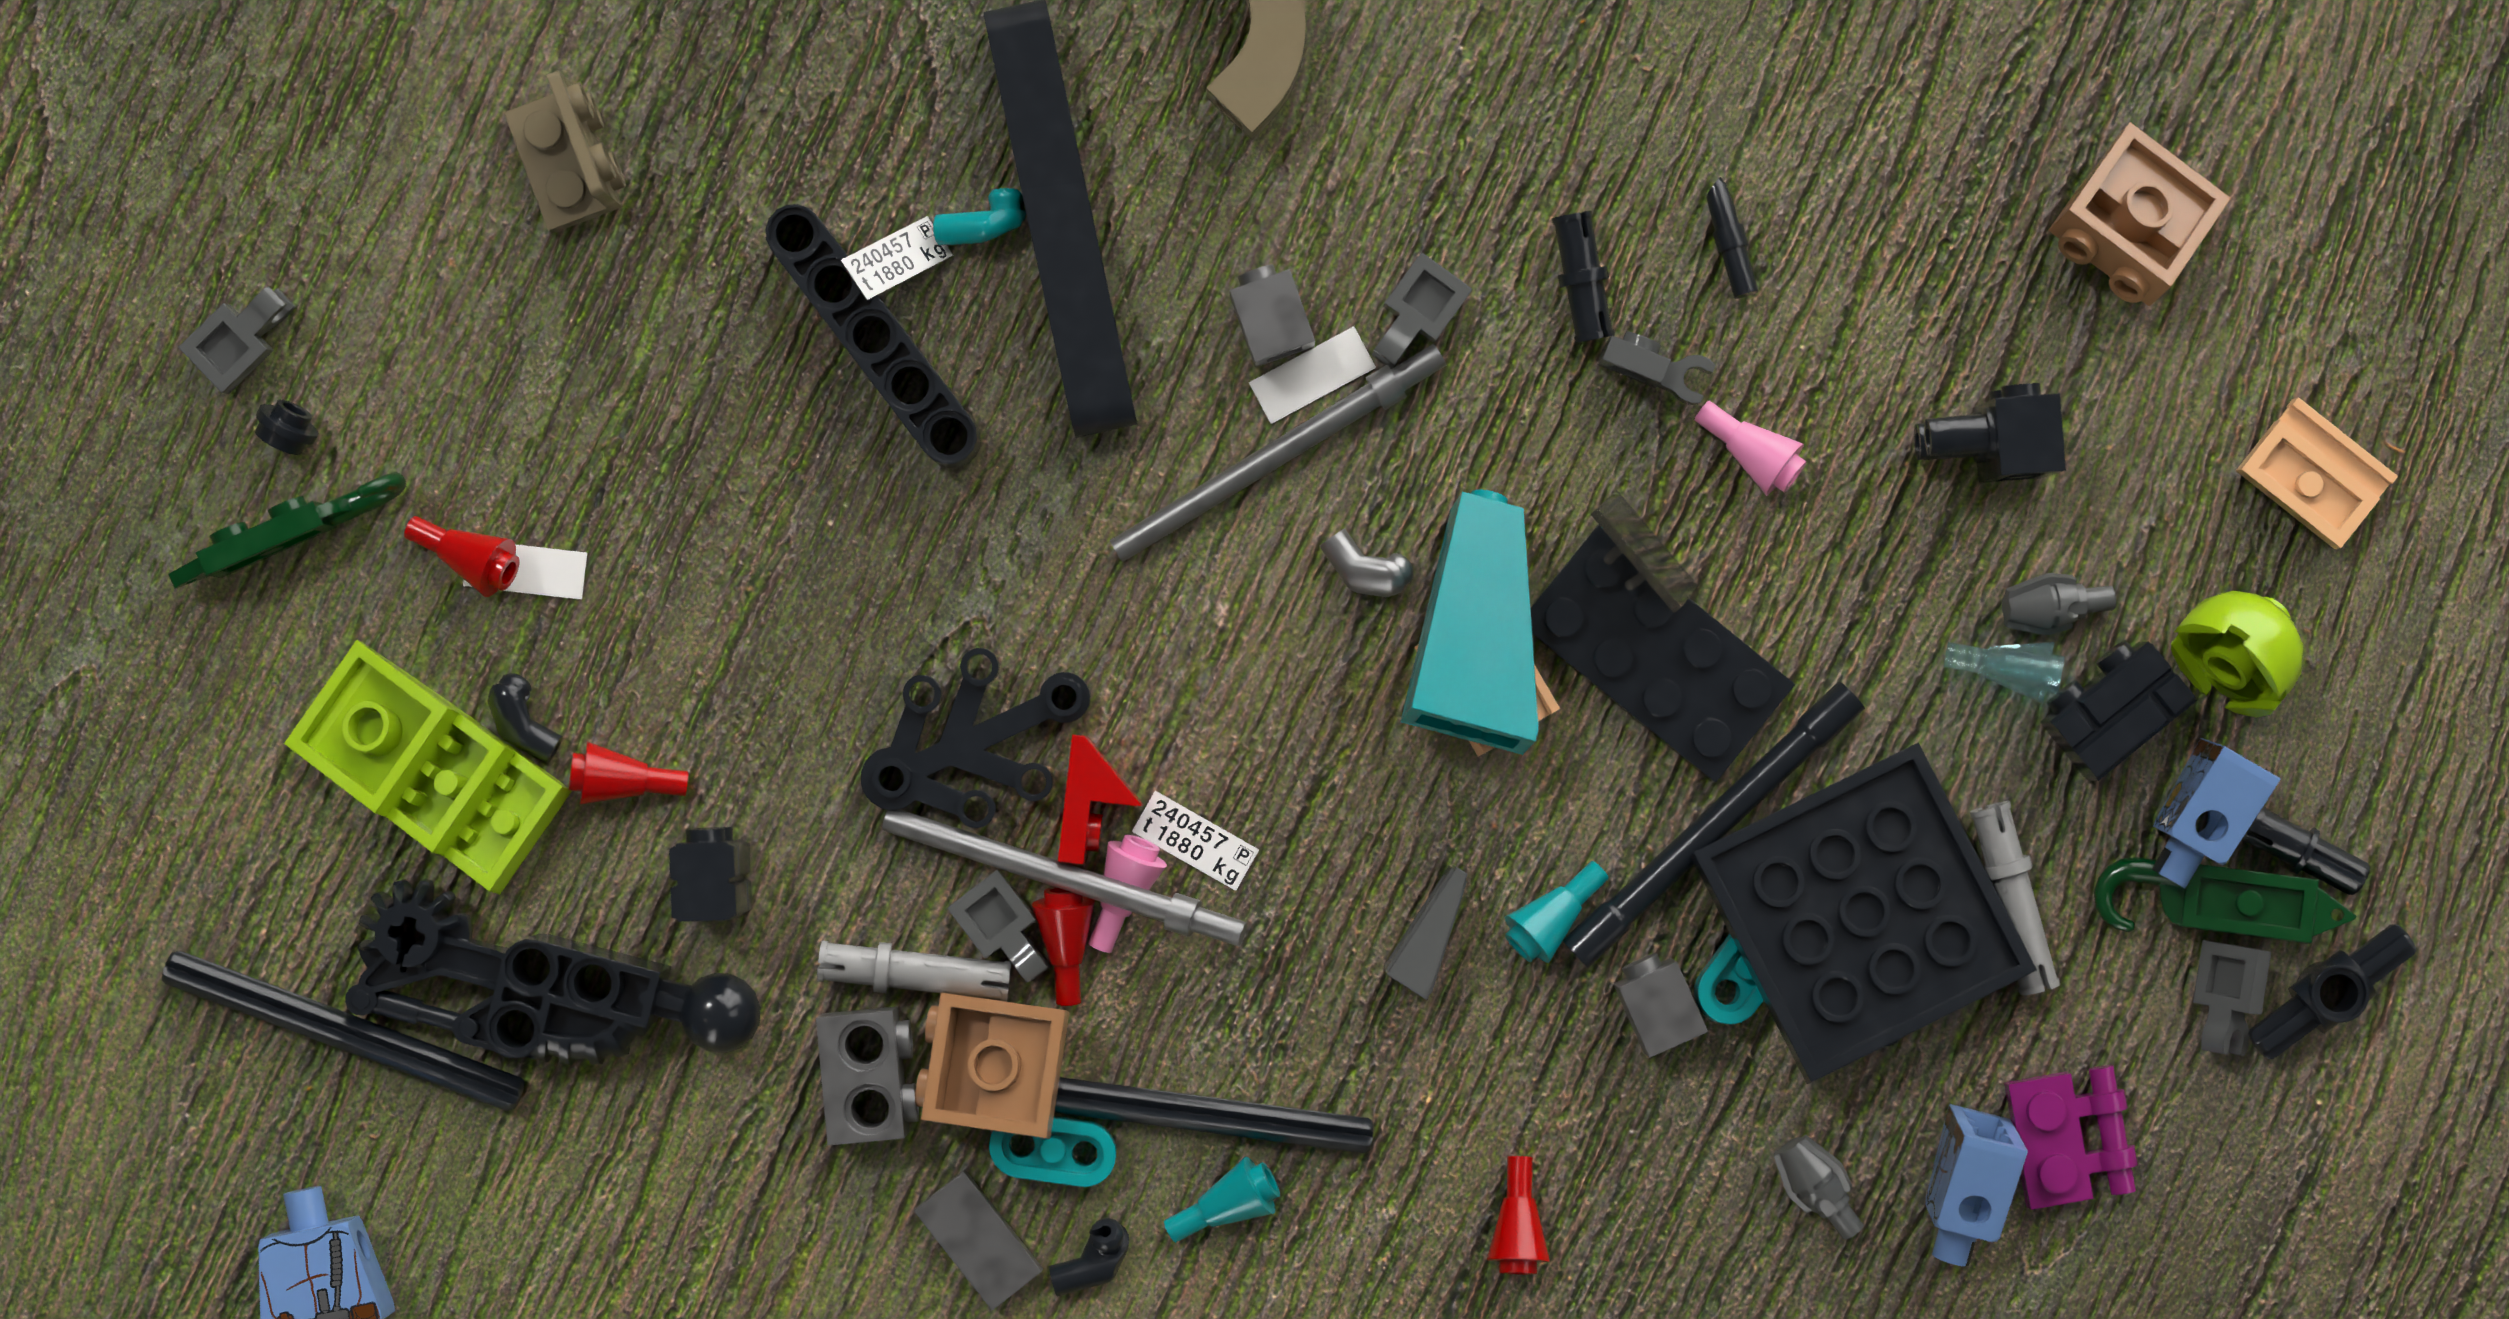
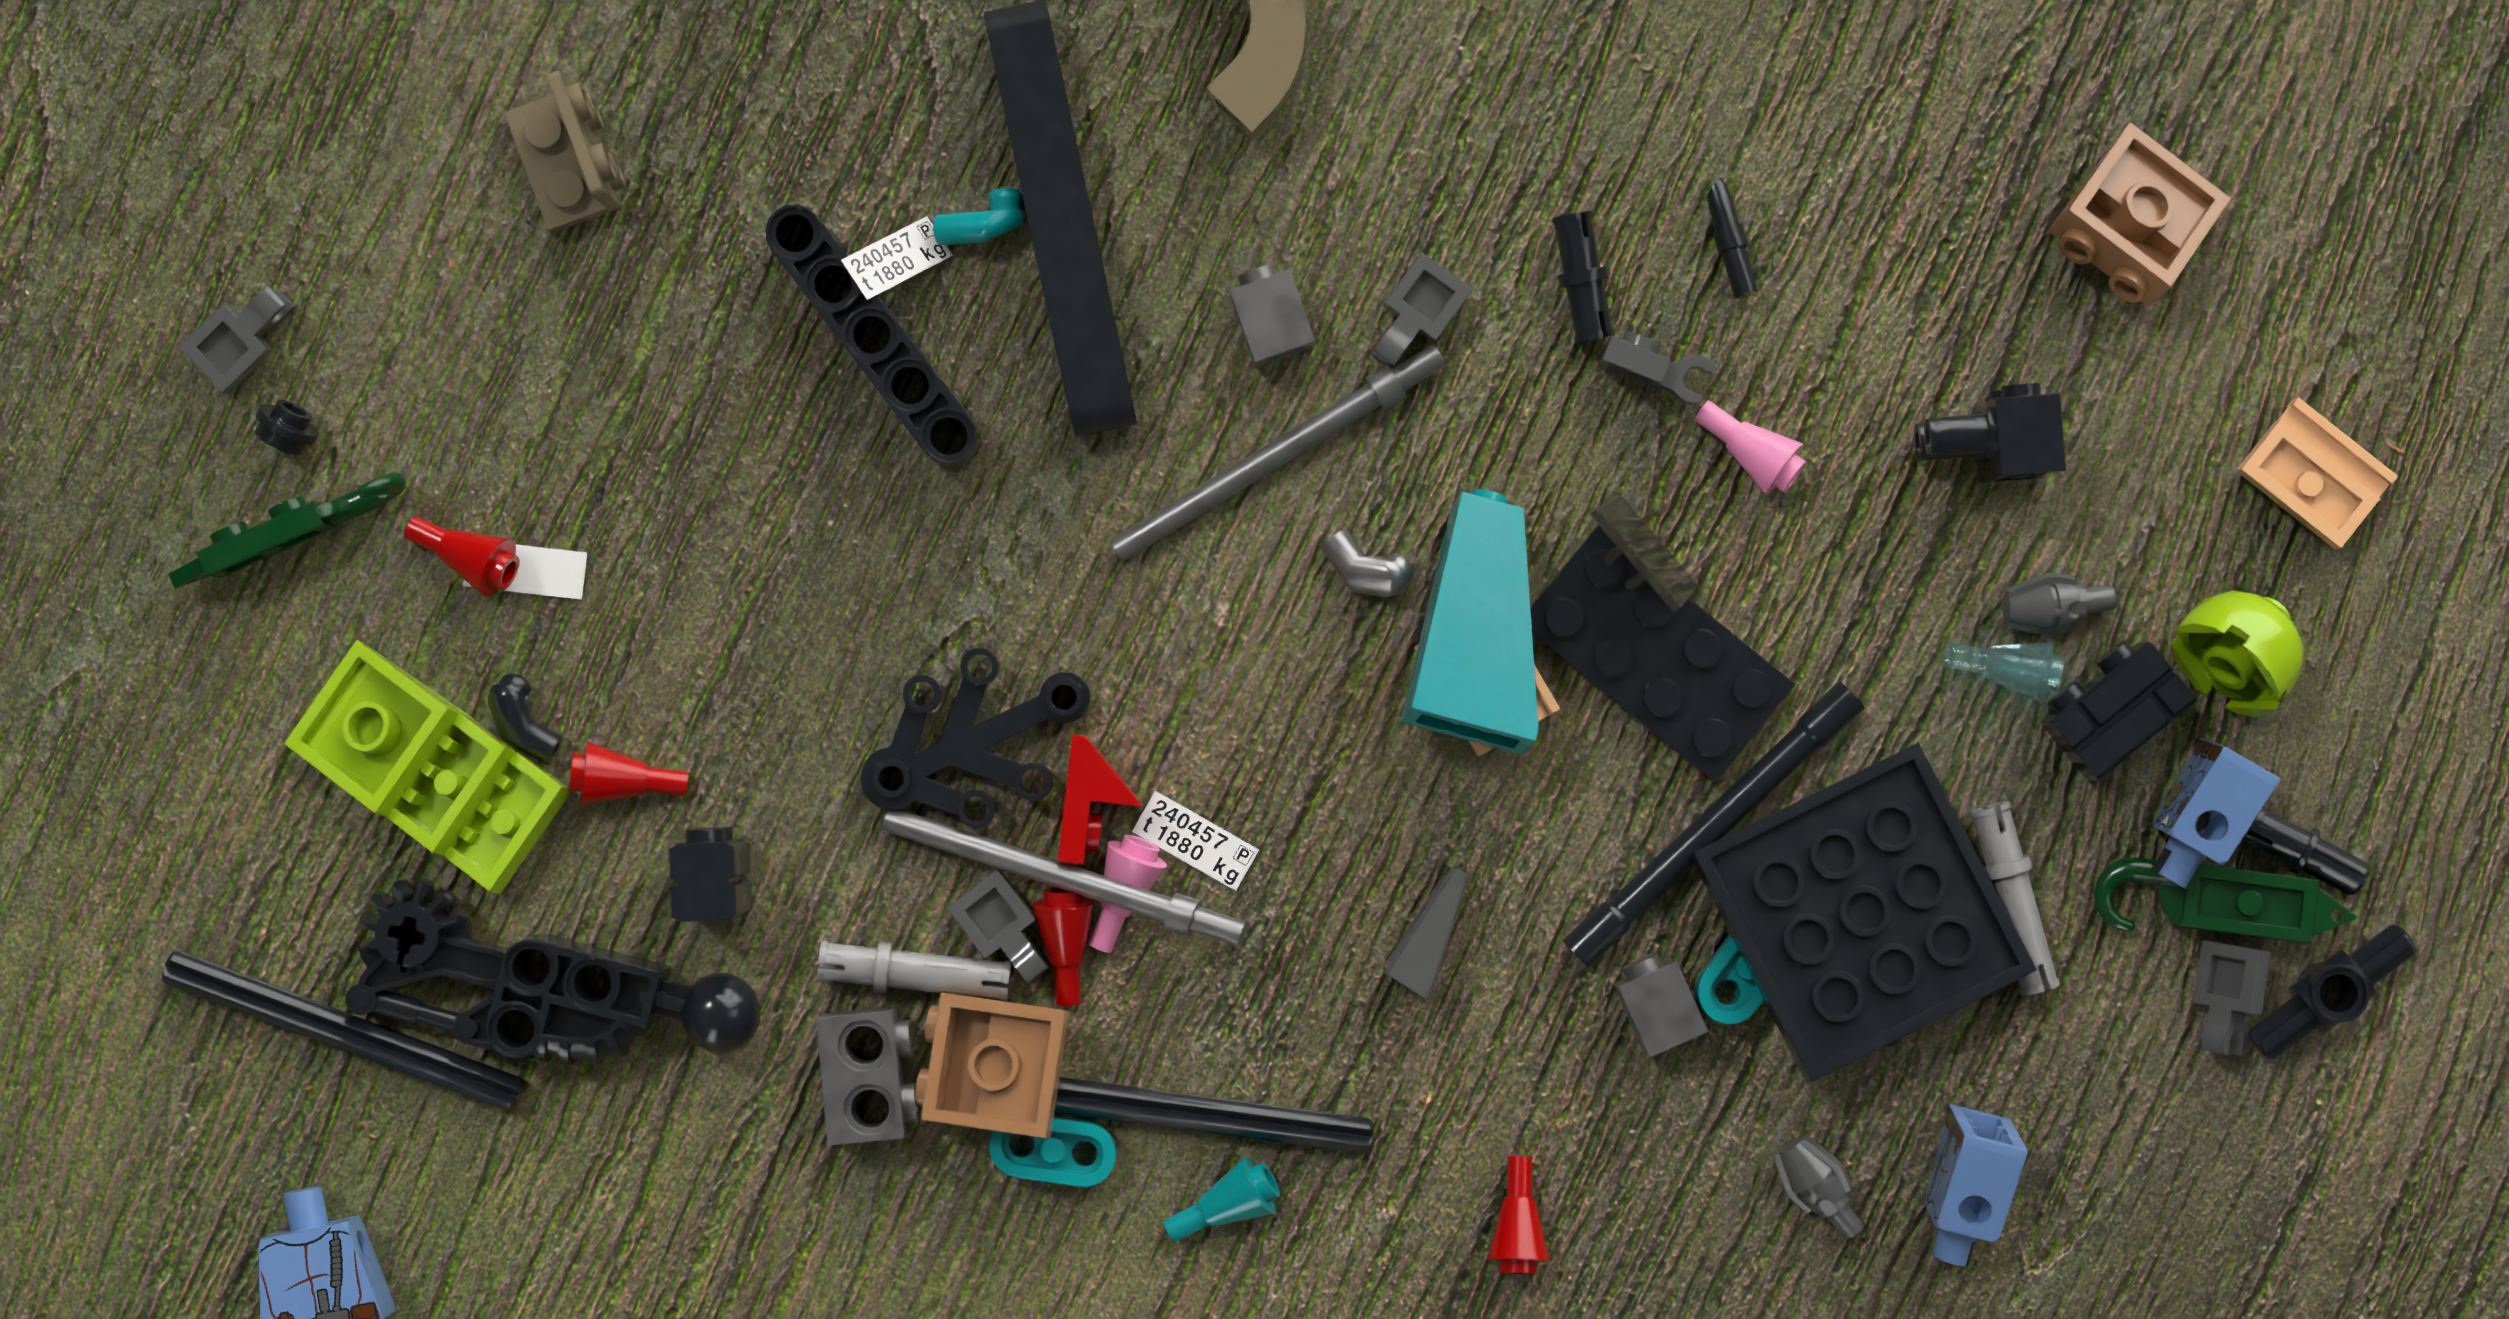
flat silver tile [914,1169,1043,1311] -> none
black arm [1049,1218,1129,1296] -> none
white sticker [1249,326,1376,424] -> none
teal cone [1505,861,1609,963] -> none
magenta plate [2004,1065,2138,1210] -> none

